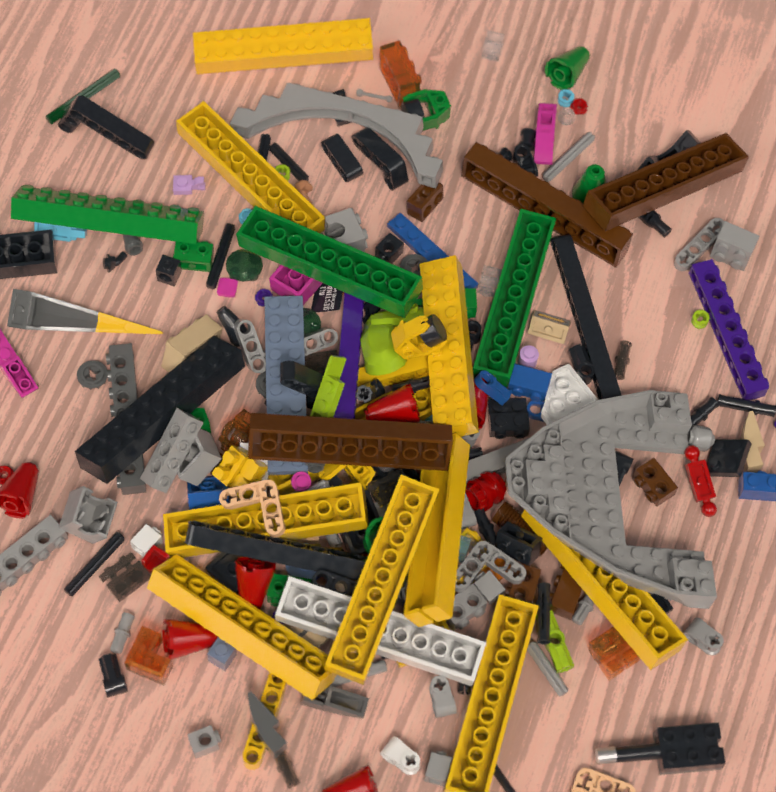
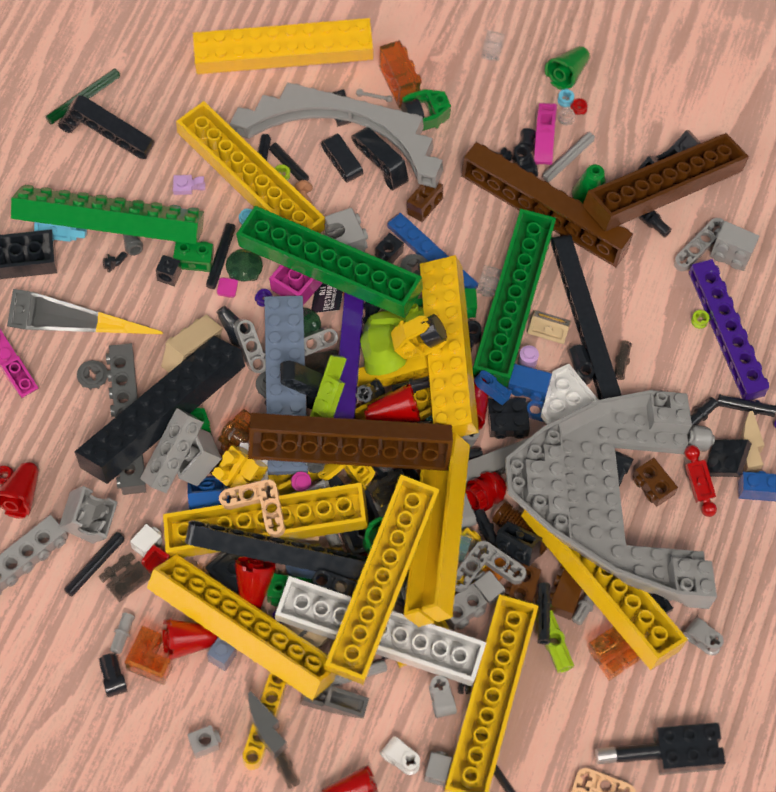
light grey axle [527,641,568,696] -> none

